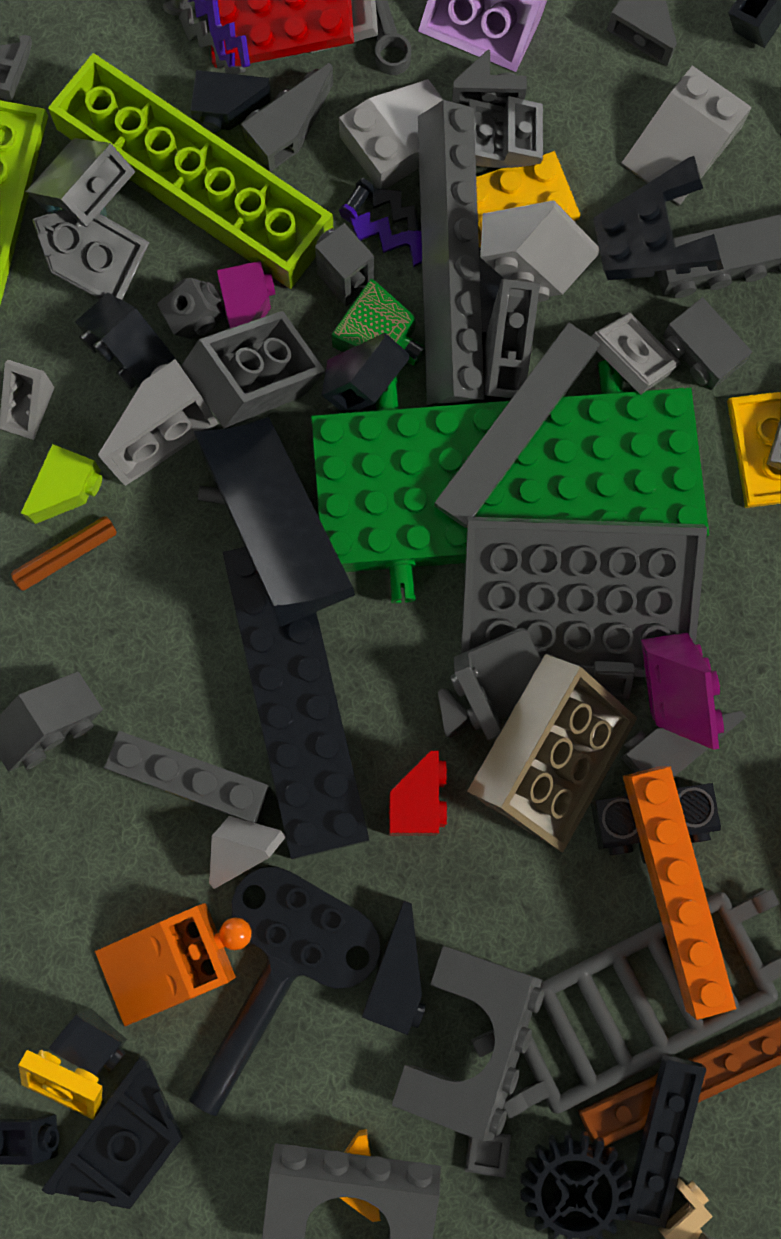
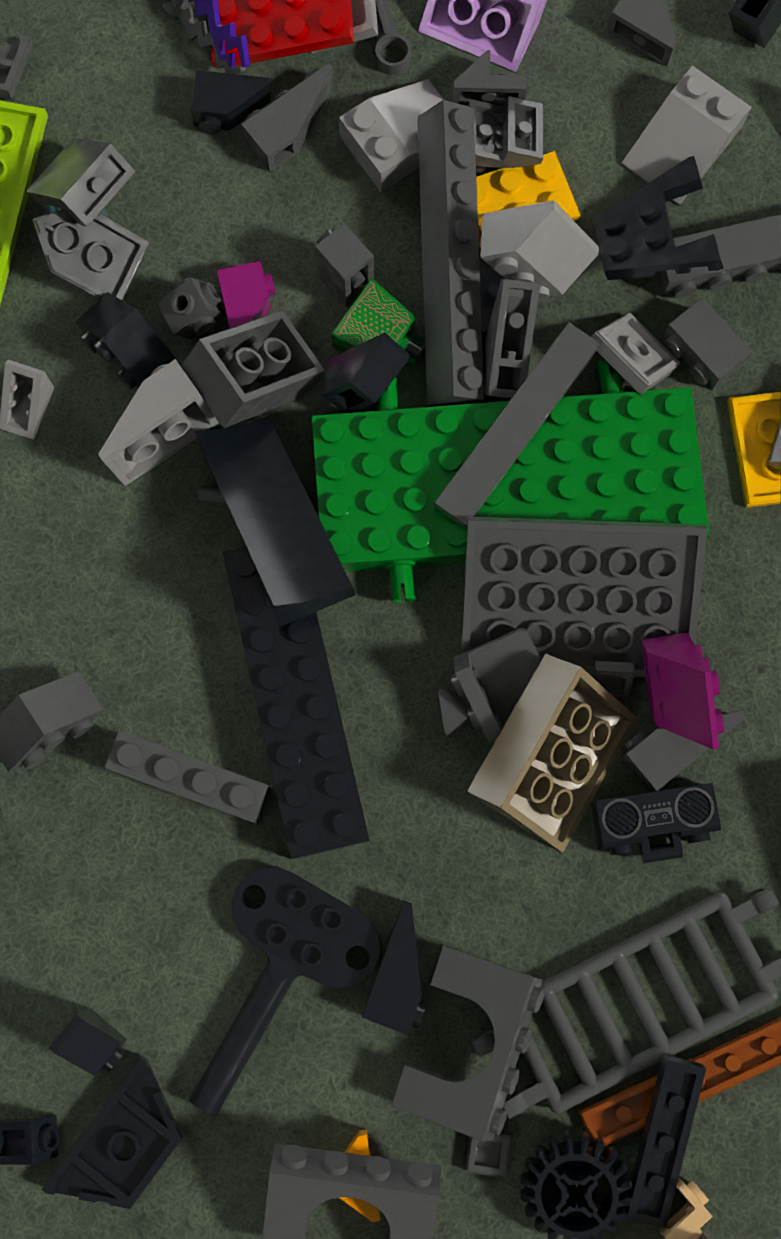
dark orange axle [11,516,117,590] -> none
yellow plate [18,1050,102,1120] -> none
lime slope [21,444,102,524] -> none
lime brick [48,53,333,289] -> none
orange slope [95,903,252,1027] -> none
light grey slope [209,816,286,889] -> none
piece [339,178,422,267] -> none
red slope [389,751,447,836] -> none
orange brick [623,766,737,1020] -> none

